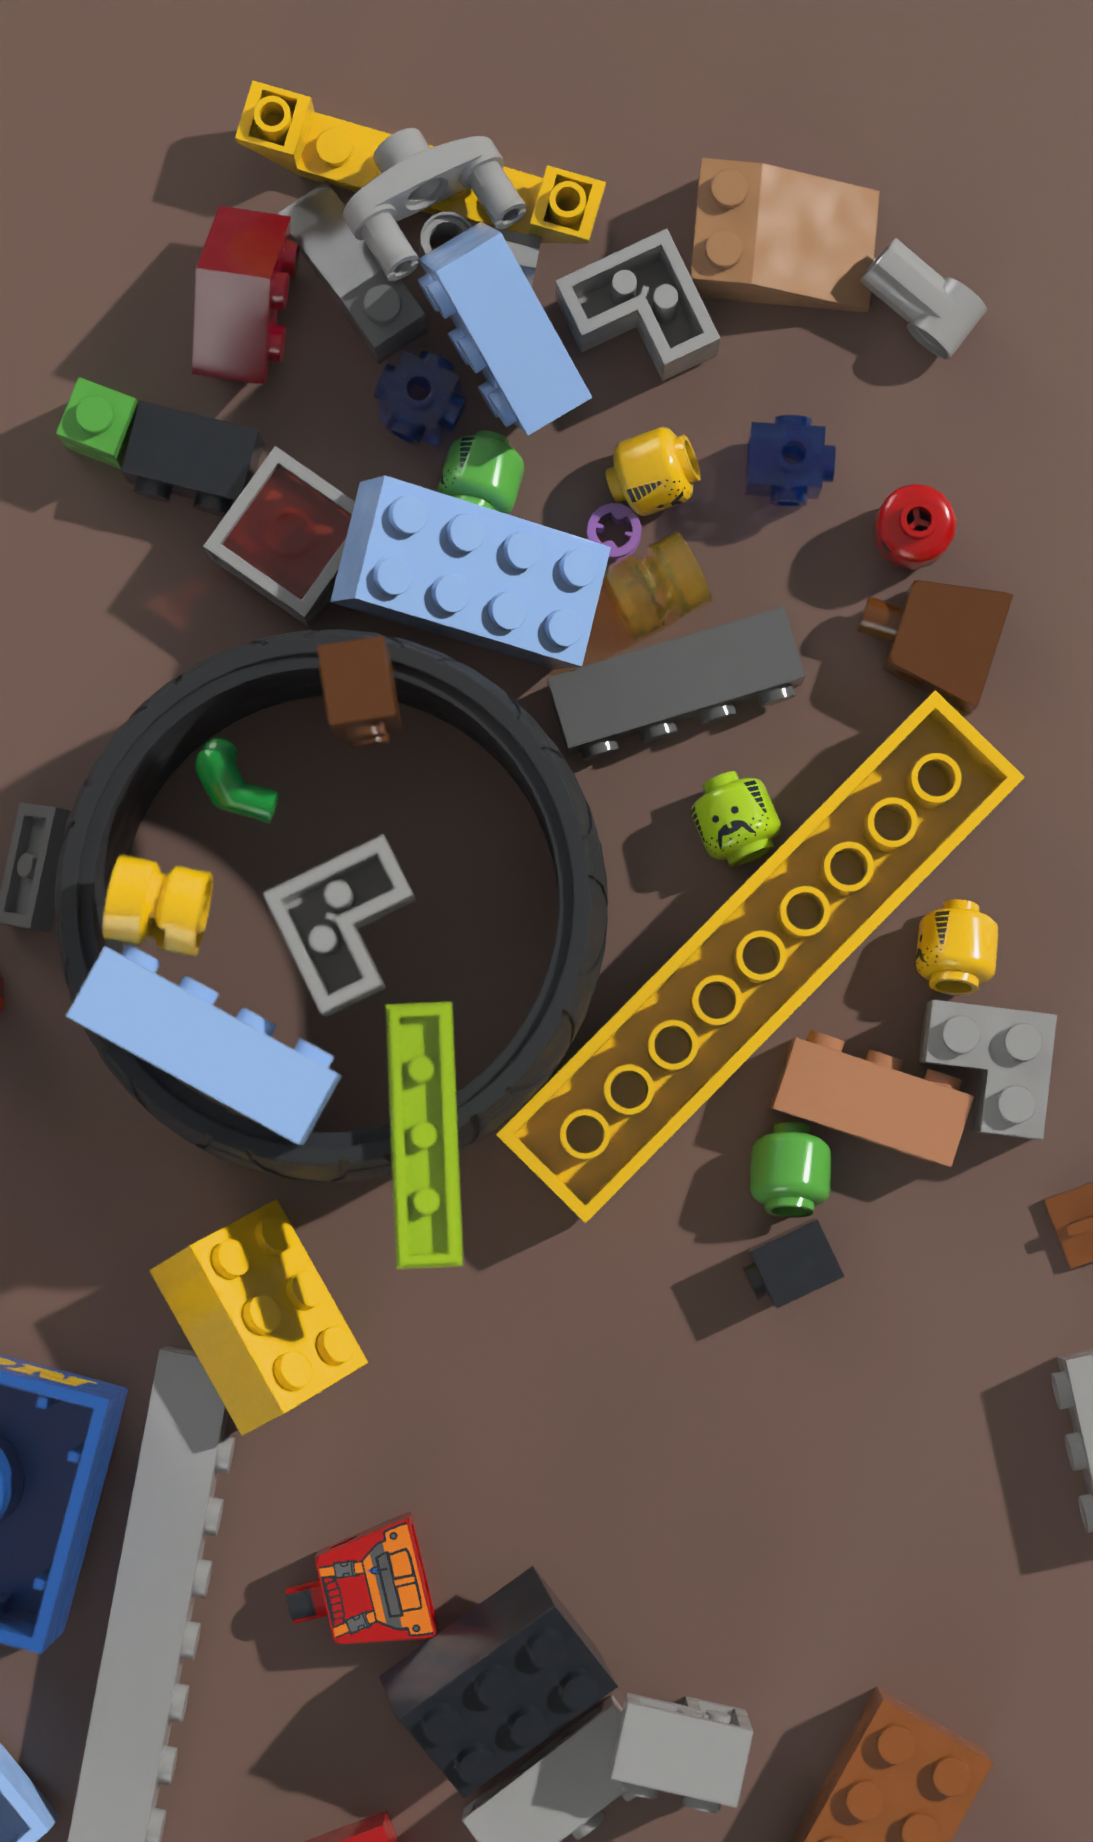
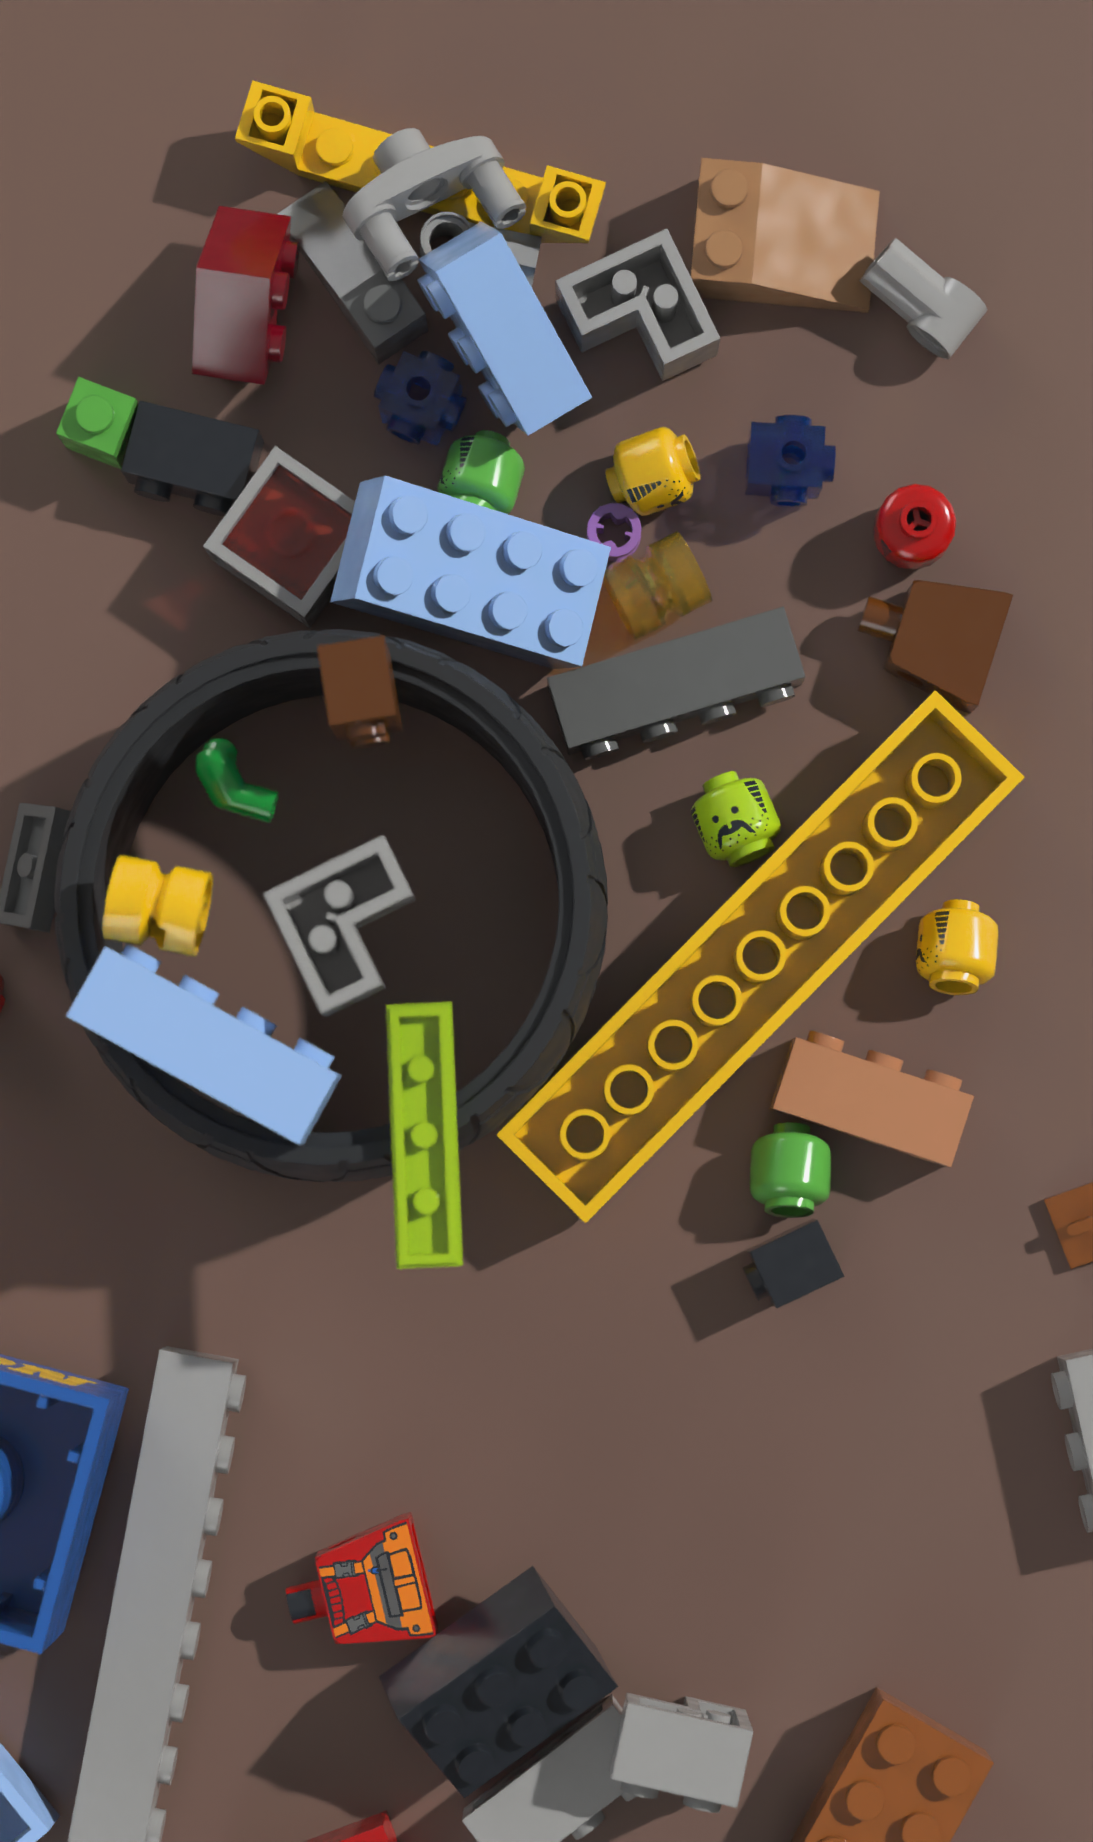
yellow brick [149,1199,369,1436] -> none
light grey brick [918,1000,1057,1139] -> none

